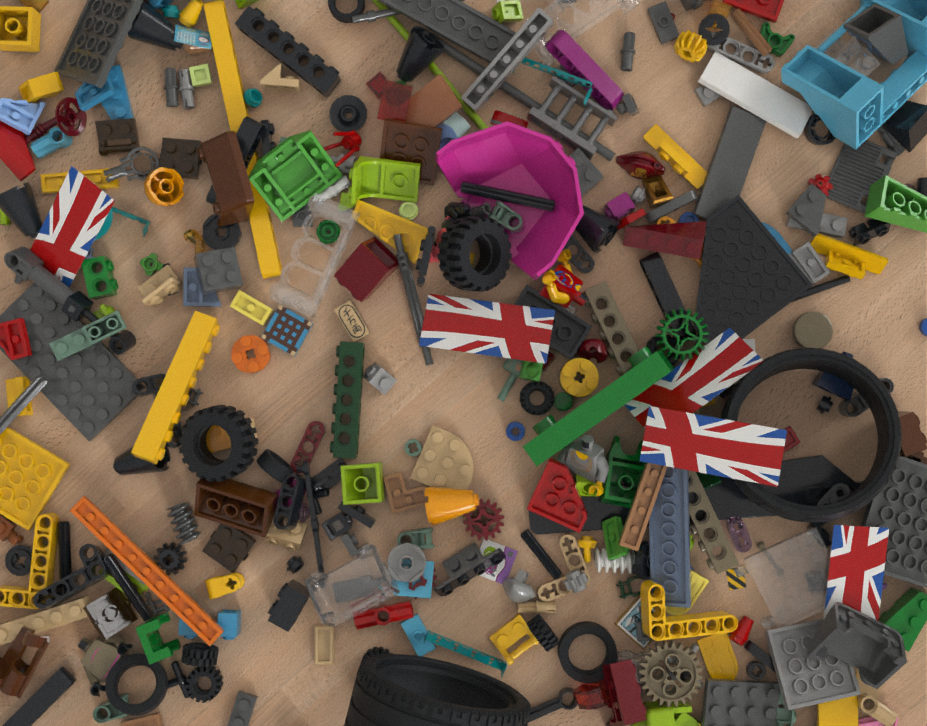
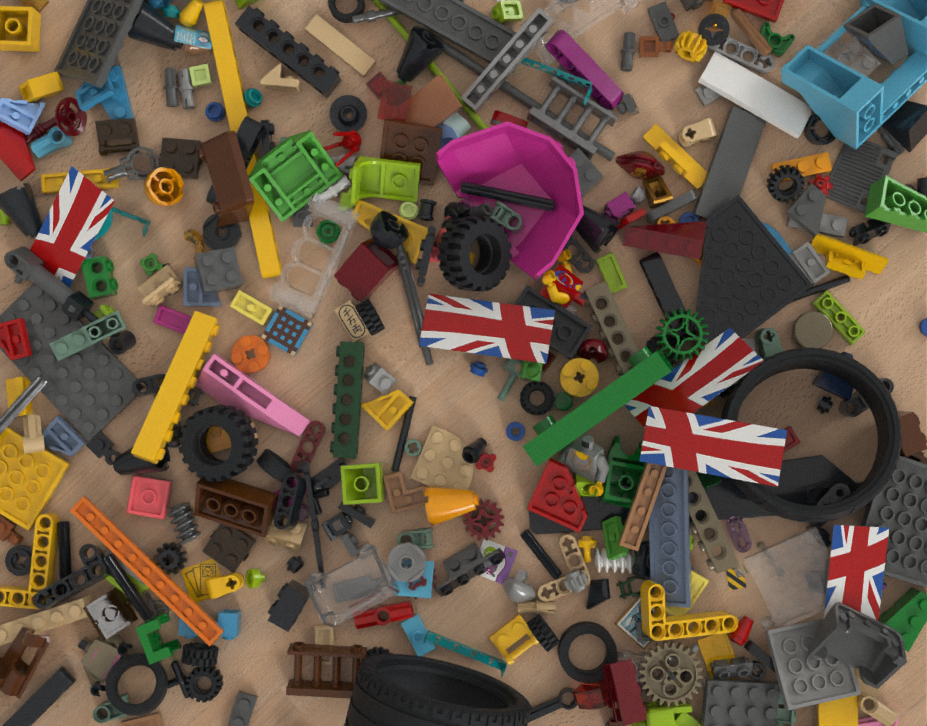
none -> tan piece [22,414,45,454]
none -> sand blue wing [42,415,87,457]
none -> black plate [86,431,121,465]
none -> coral plate [126,475,172,519]
none -> dark pink tile [153,305,192,334]
none -> yellow sticker [181,559,221,603]
none -> bright pink wedge [196,354,311,437]
none -> blue plate [205,102,225,122]
none -> lime tile [245,568,265,588]
none -> reddish brown fence [286,641,367,699]
none -> tan tile [305,14,376,77]
none -> black tyre [355,298,385,336]
none -> yellow wing [361,389,414,431]
none -> black cylinder [370,211,409,249]
none -> black bar [391,396,417,472]
none -> black bush [417,199,437,222]
none -> black cone [462,438,487,464]
none -> blue plate [470,361,489,377]
none -> red plate [475,451,496,472]
none -> black piece [586,579,611,610]
none -> lime tile [595,252,628,294]
none -> dark orange plate [639,36,673,58]
none -> tan piece [678,118,718,147]
none -> dark grey hinge [710,656,753,680]
none -> sand green piece [755,328,783,360]
none -> black tyre [767,165,805,203]
none -> light orange plate [770,152,832,182]
none -> lime tile [811,290,866,345]

